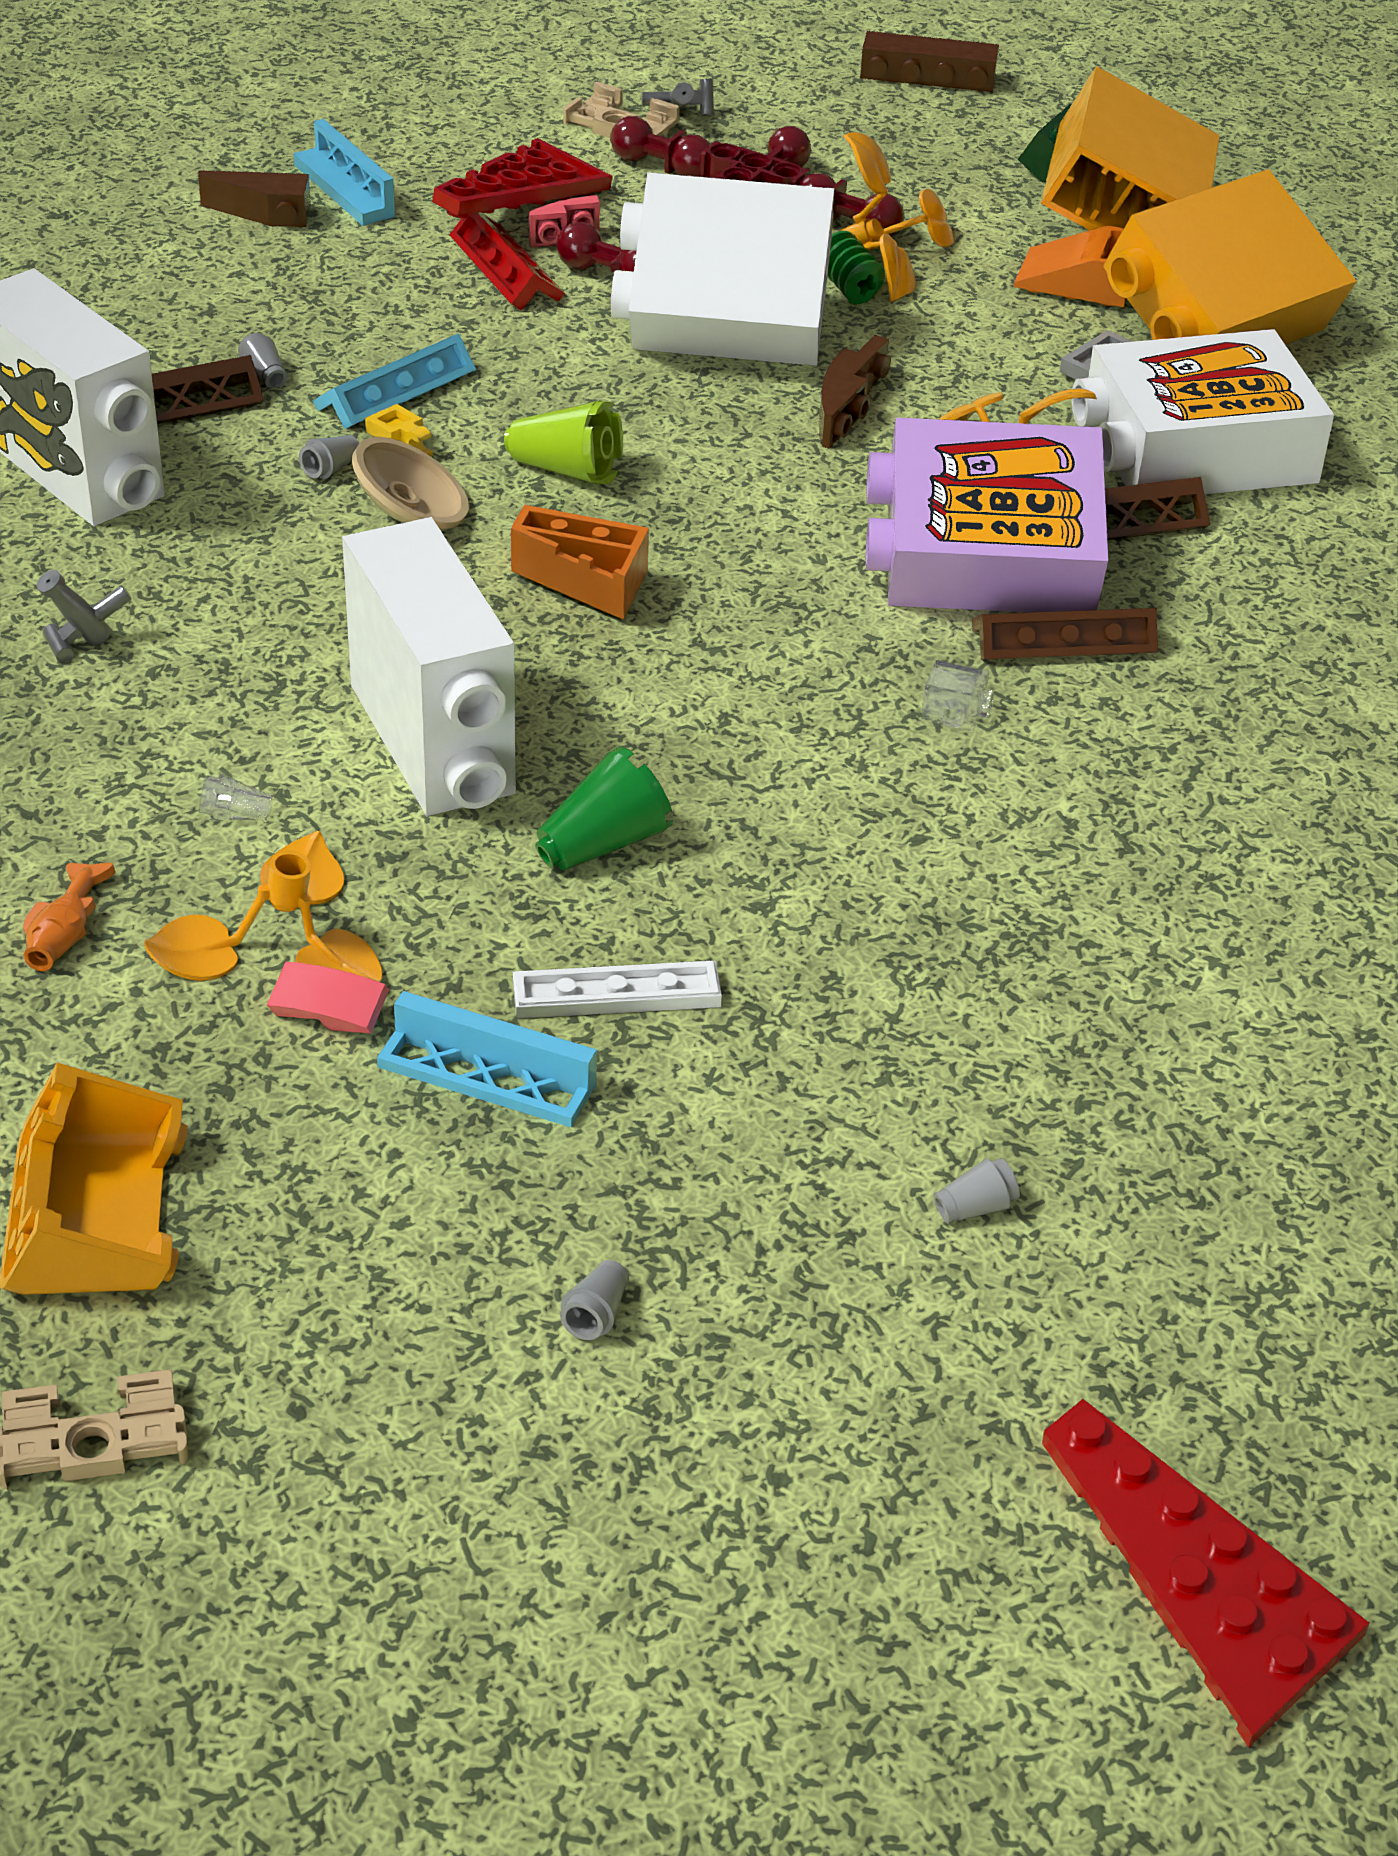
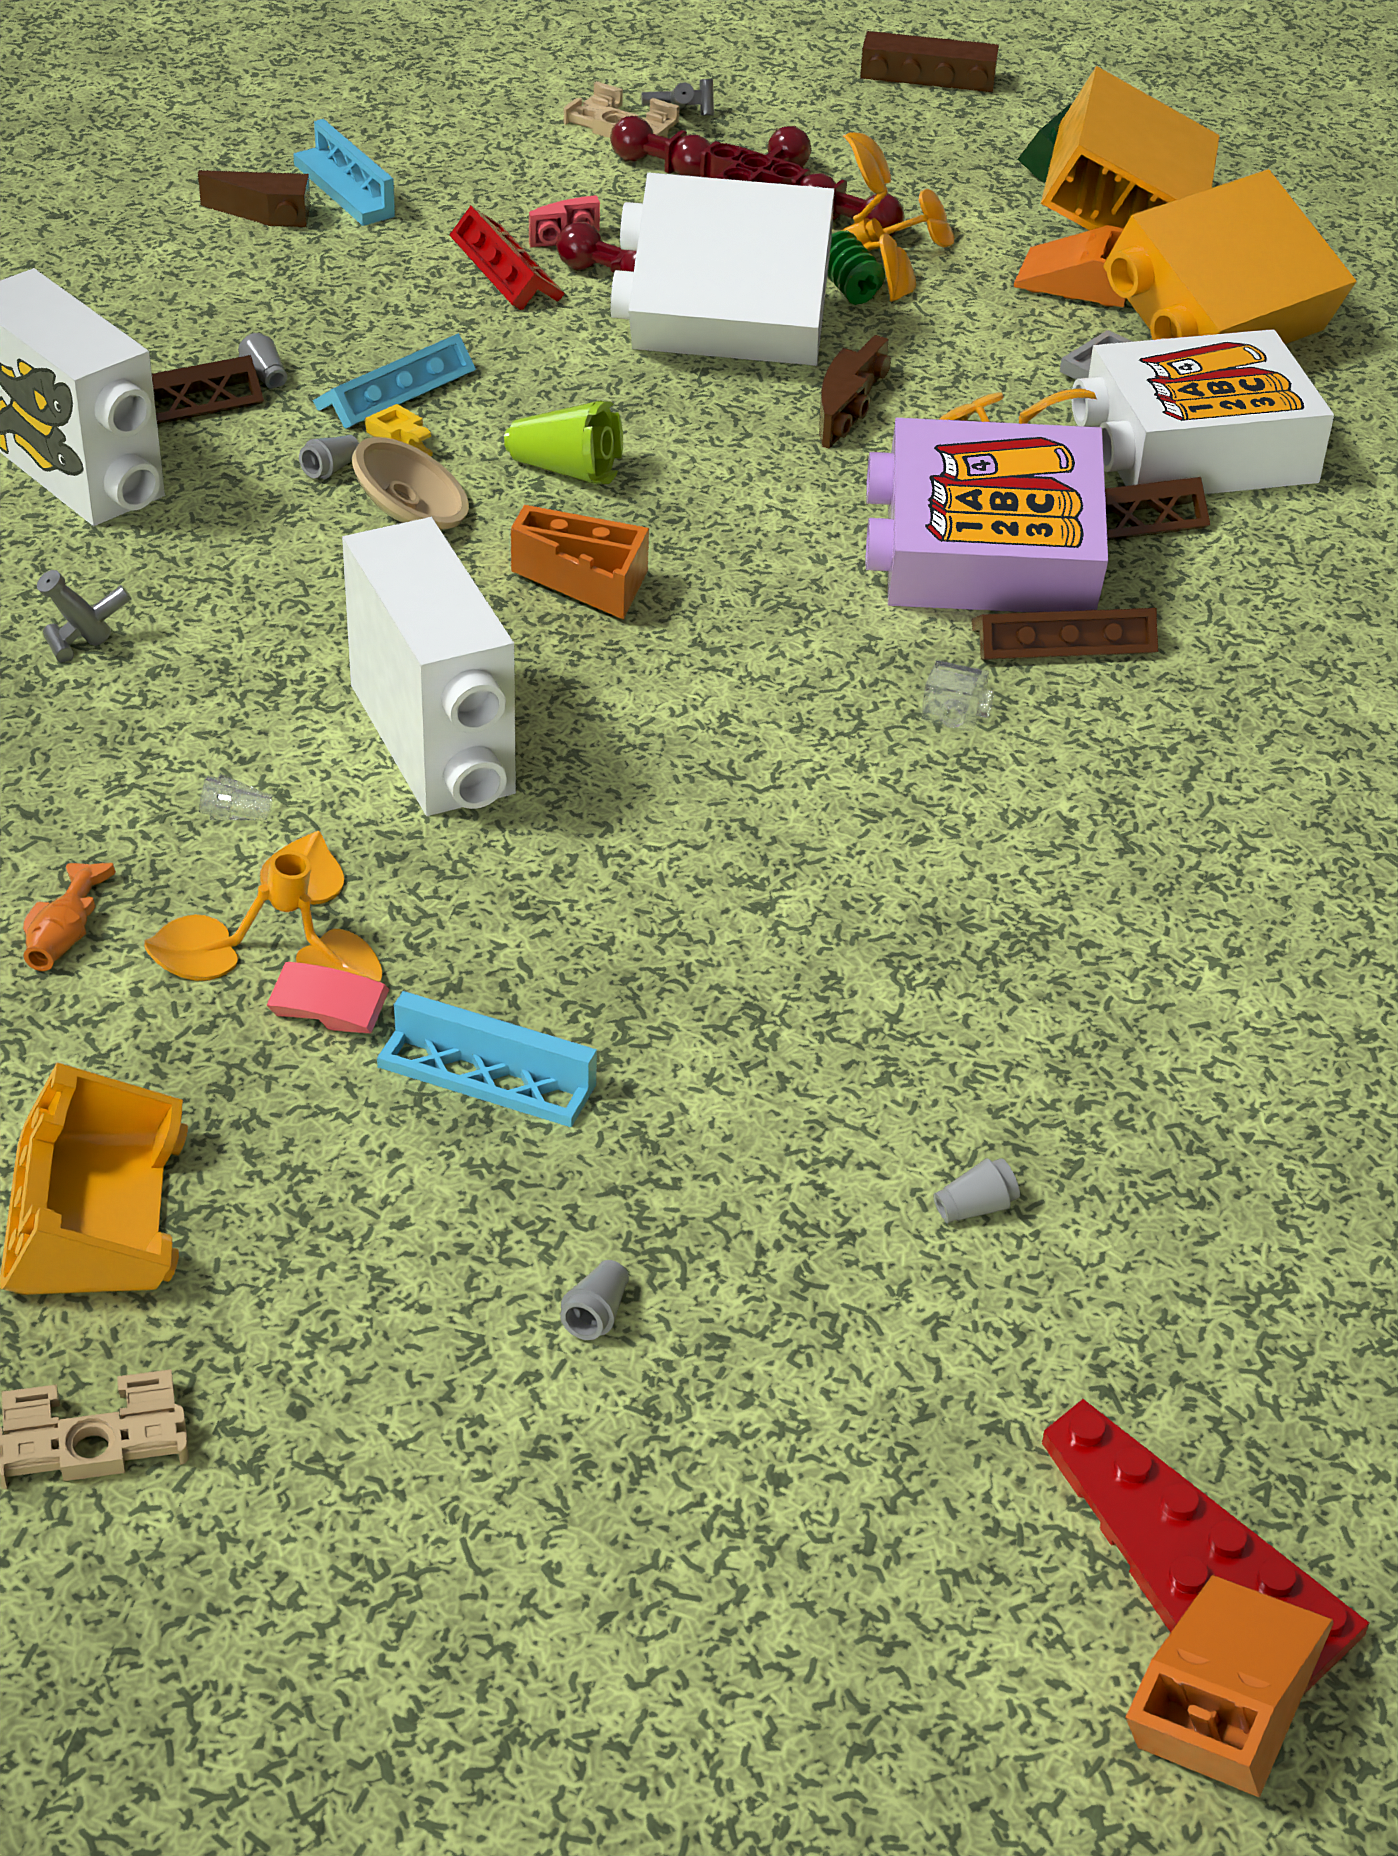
red wing [432,138,613,218] -> none
white tile [513,961,722,1019] -> none
green cone [535,746,673,870] -> none
none -> orange slope [1125,1575,1333,1798]

